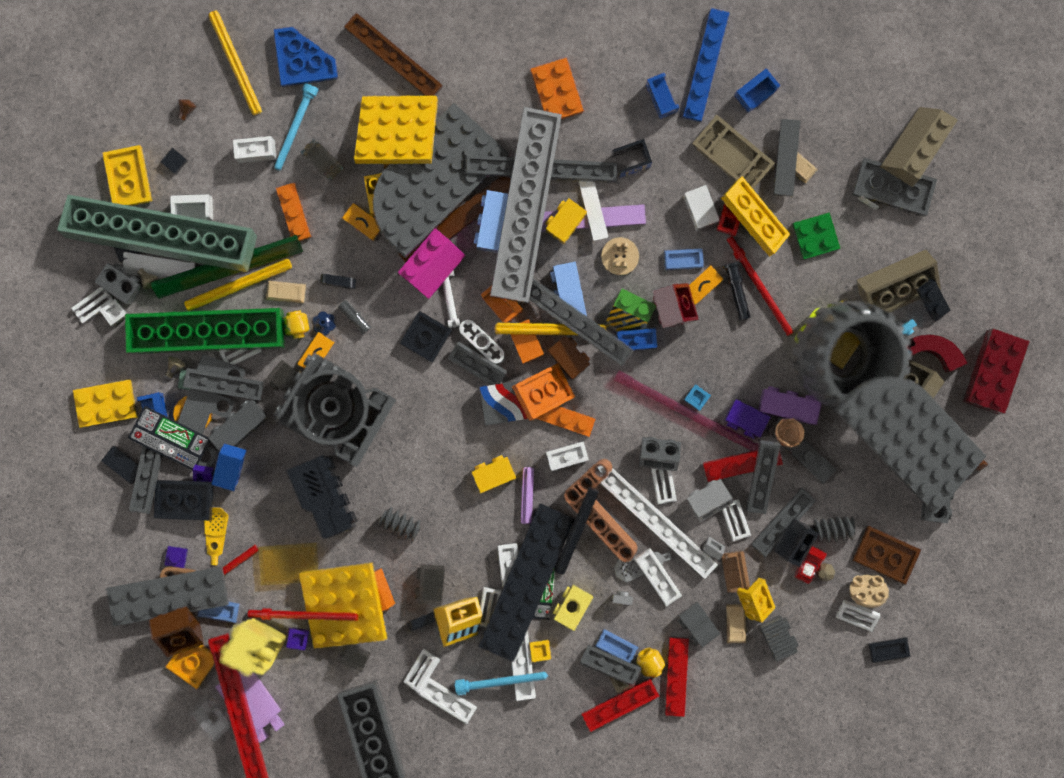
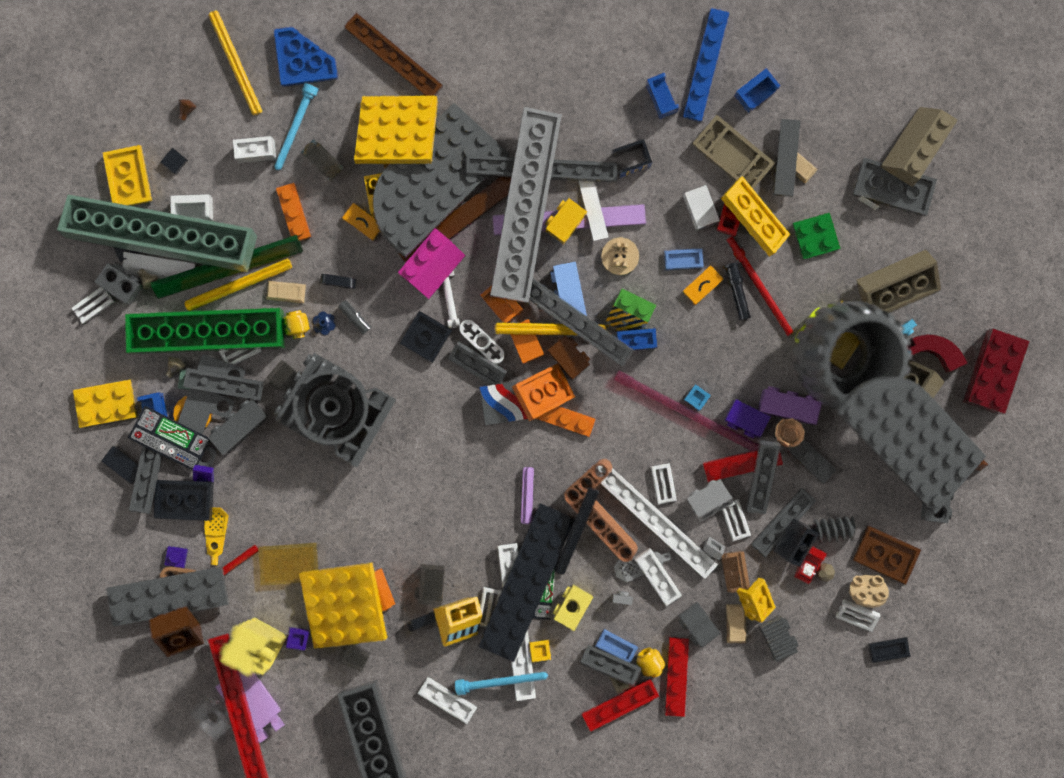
white plate [100,299,127,326] -> none
light orange tile [166,645,215,689] -> none
medium blue tile [197,602,240,623] -> none
blue panel [212,444,246,491] -> none
red bar [248,608,358,621] -> none
black piece [286,455,358,540] -> none
light orange tile [298,332,335,369] -> none
dark grey piece [377,507,420,543] -> none
white tile [403,649,440,693] -> none
yellow brick [472,455,516,493] -> none
light blue brick [474,190,508,253] -> none
orange plate [531,57,584,119] -> none
white panel [546,442,589,471] -> none
dark grey brick [639,437,681,471] -> none
brick [653,283,699,328] -> none
black plate [916,279,951,322] -> none

